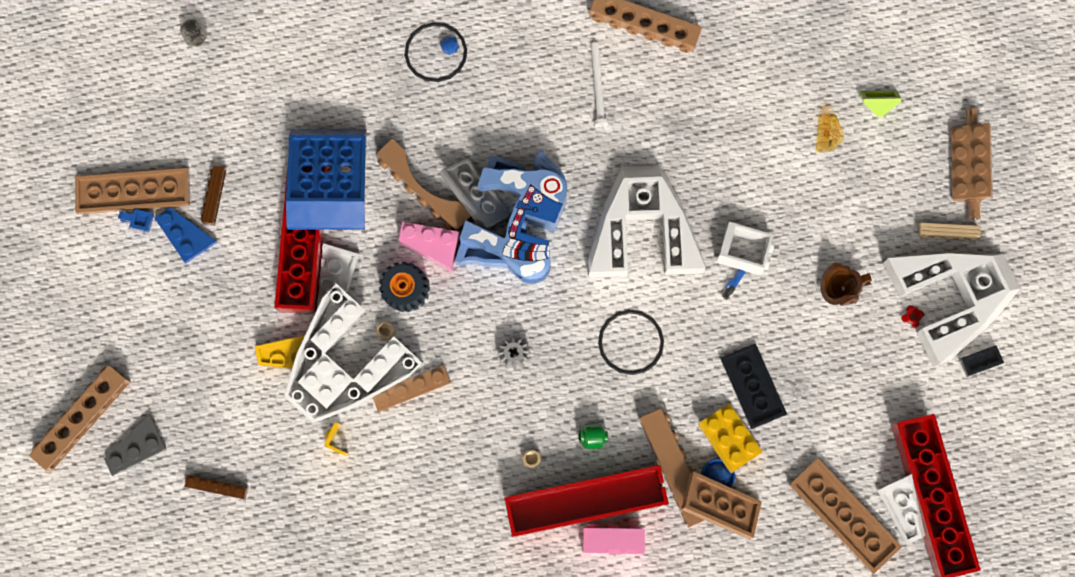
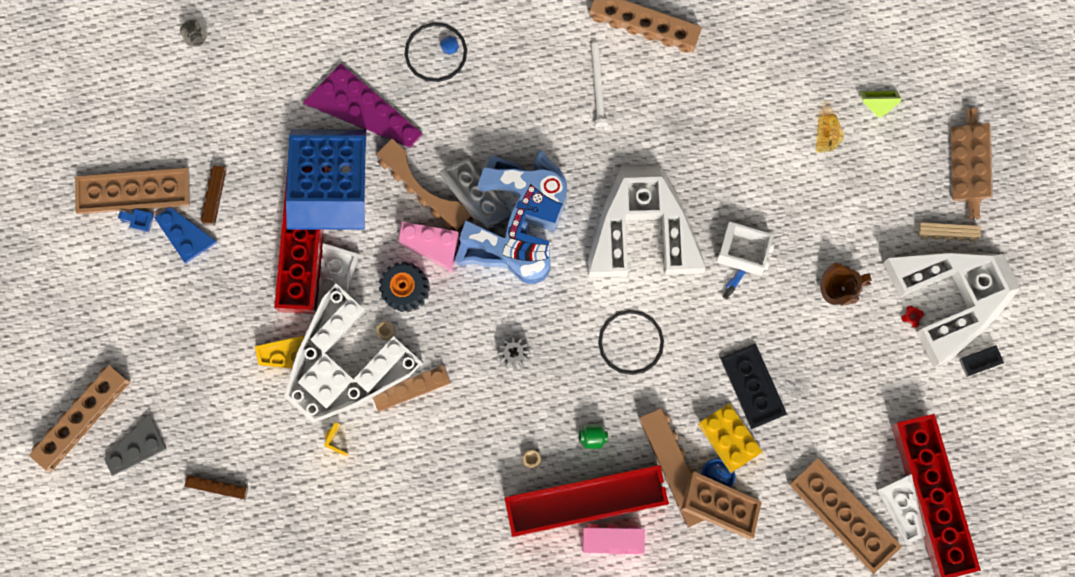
none -> magenta wing [303,63,423,148]

